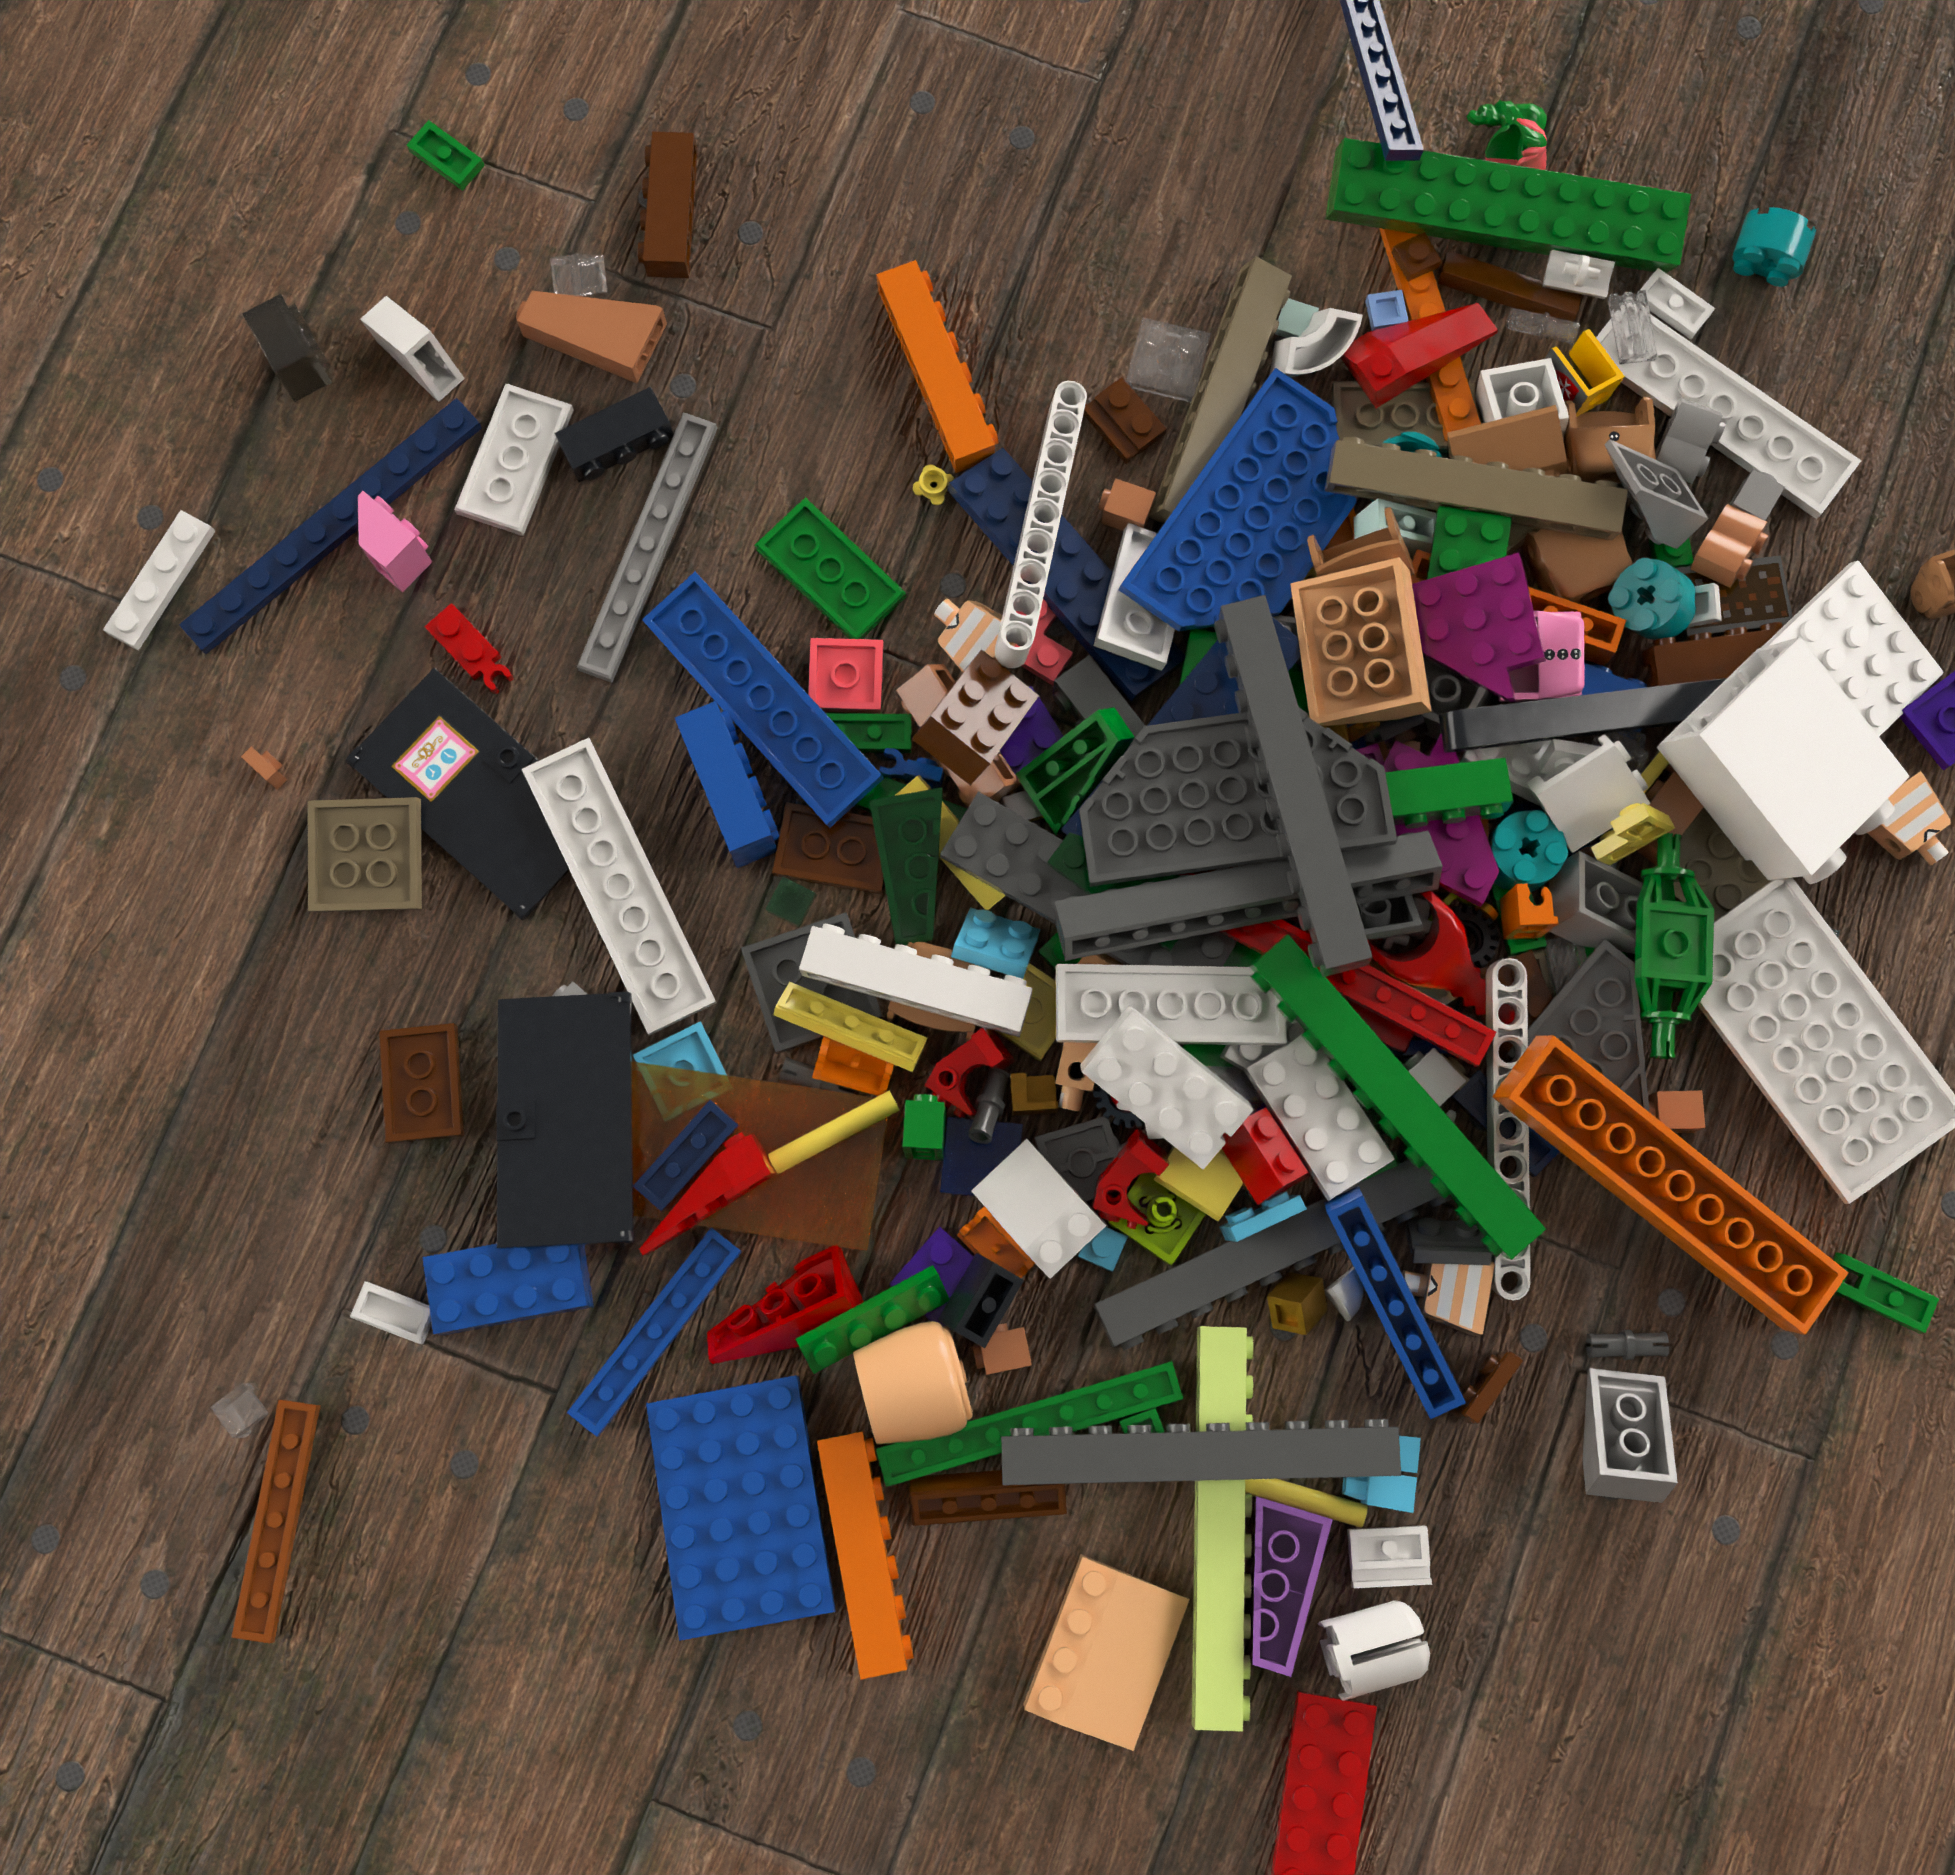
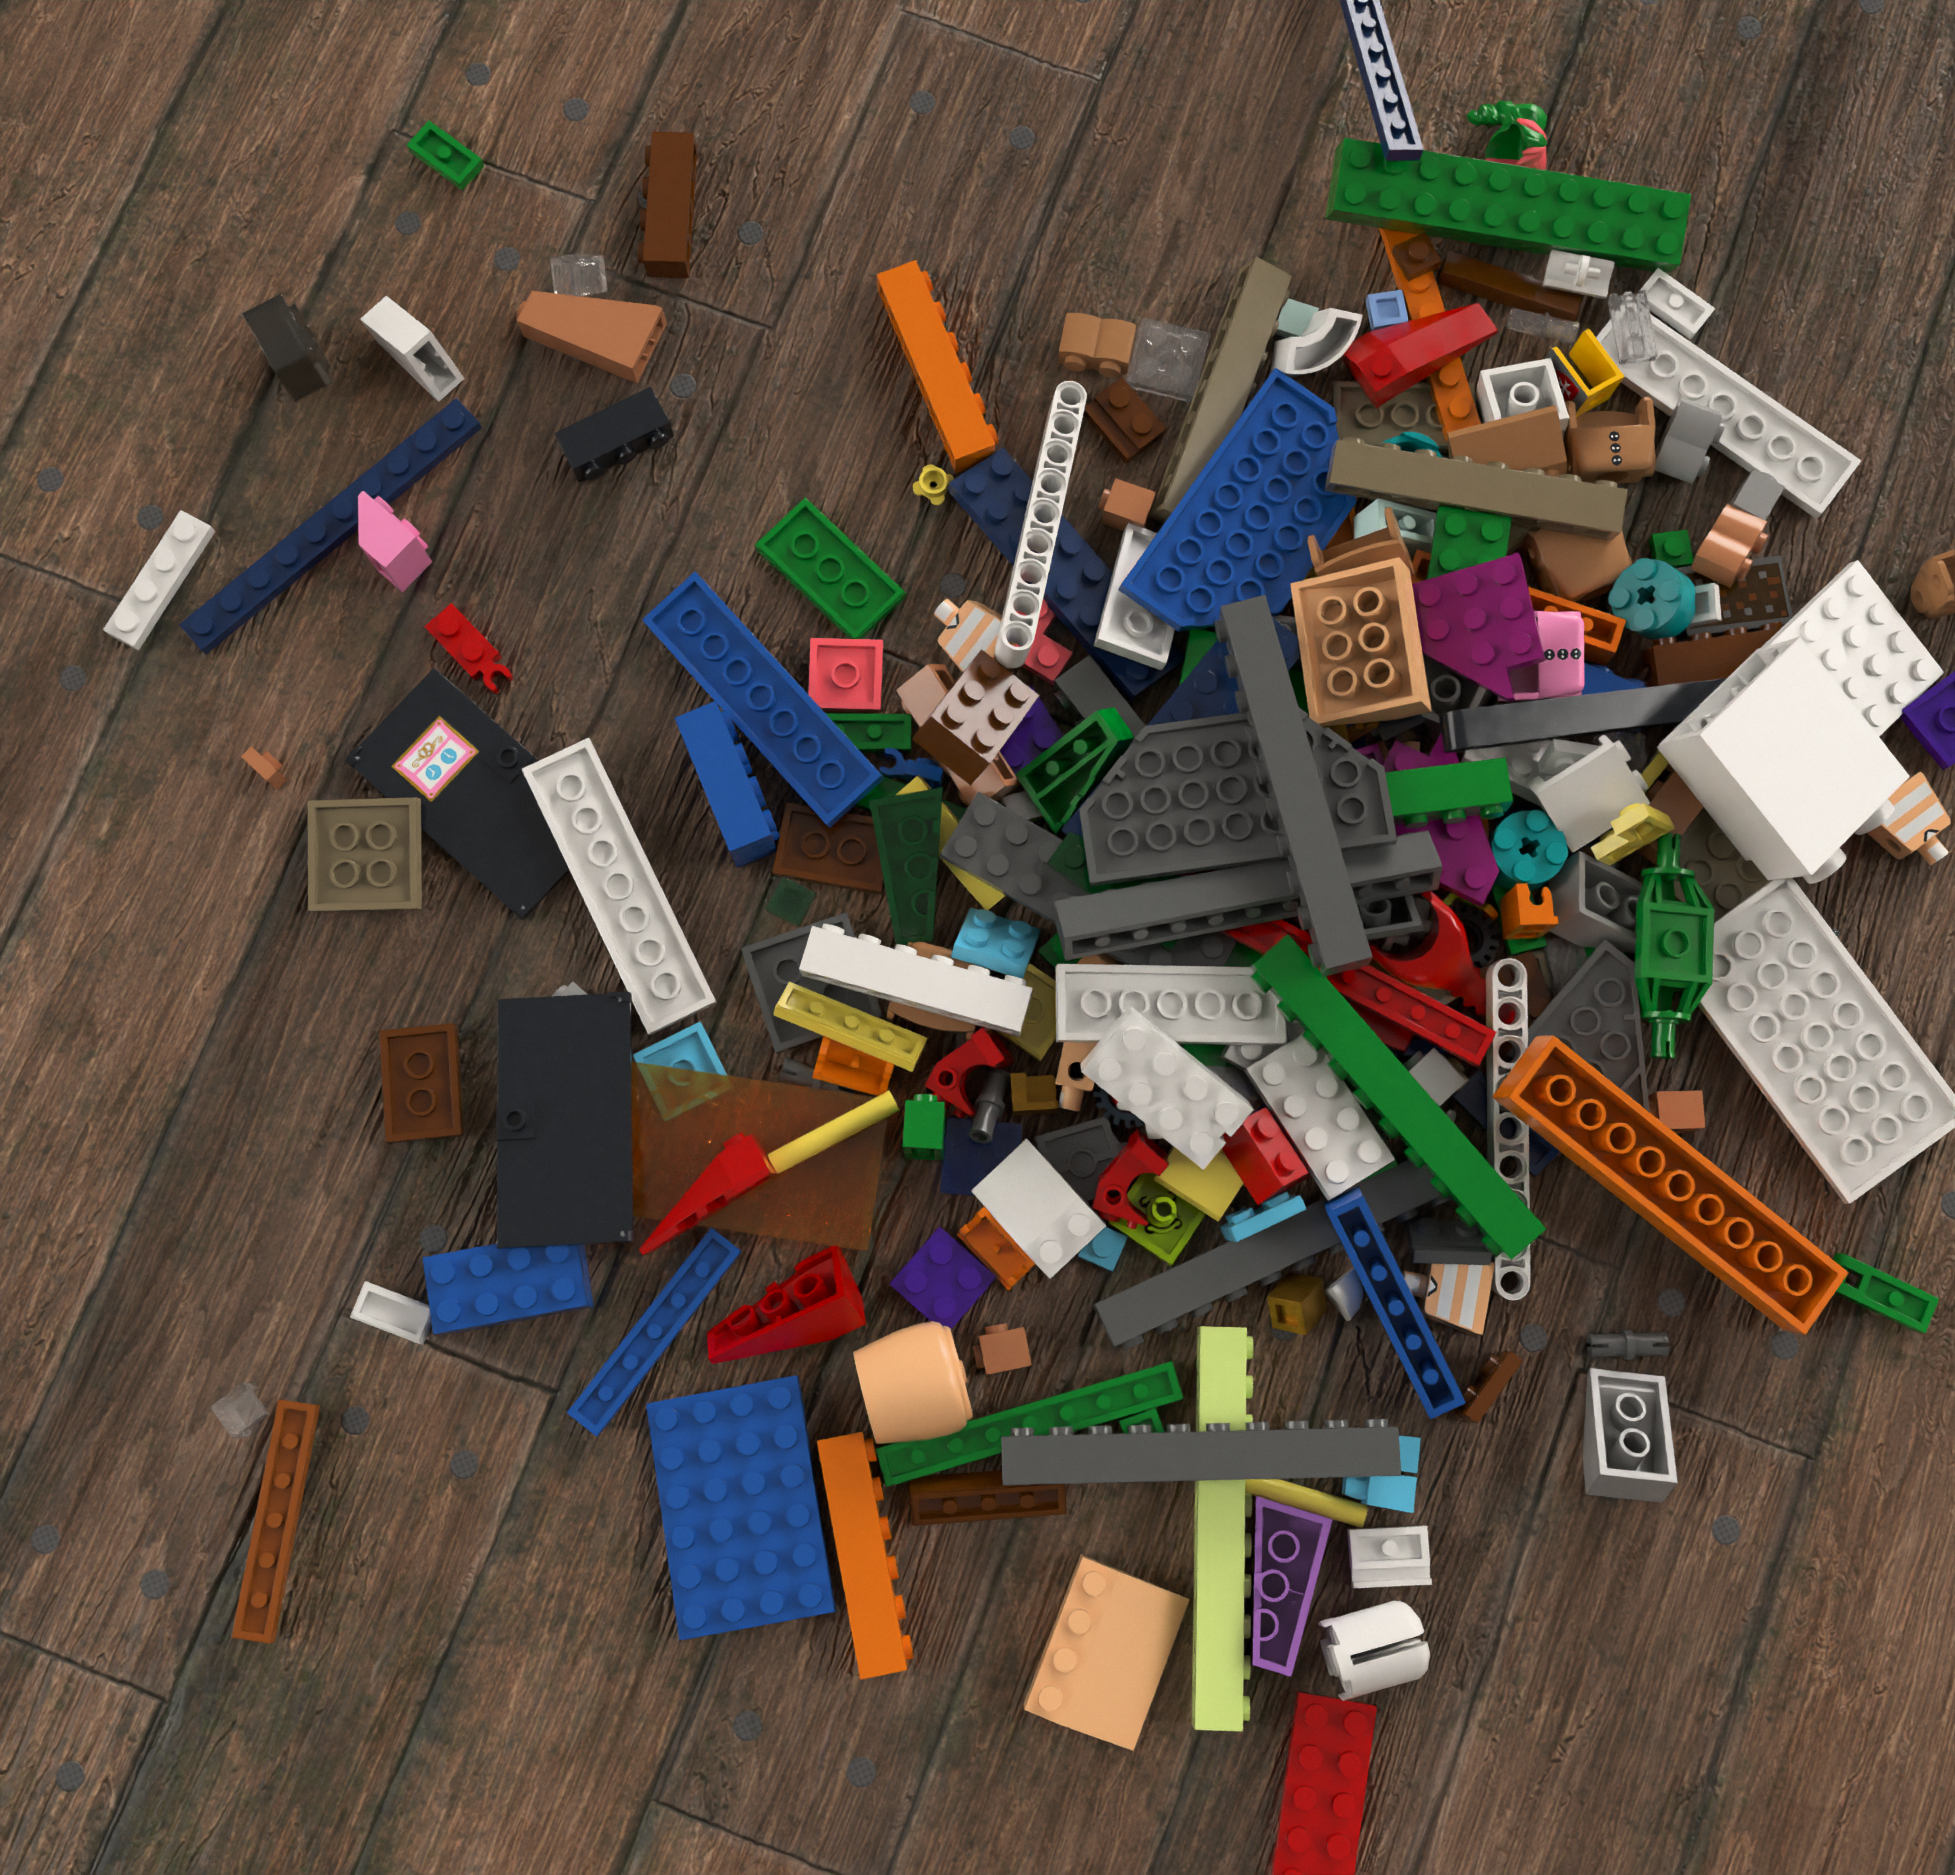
white tile [454,384,574,536] -> none
light grey tile [577,412,717,683] -> none
dark blue plate [633,1100,740,1212] -> none
green plate [796,1265,950,1374] -> none
black brick [938,1253,1024,1348] -> none
light grey slope [1604,439,1708,549] -> none
teal brick [1732,207,1816,287] -> none
none -> medium nougat brick [1058,313,1136,378]

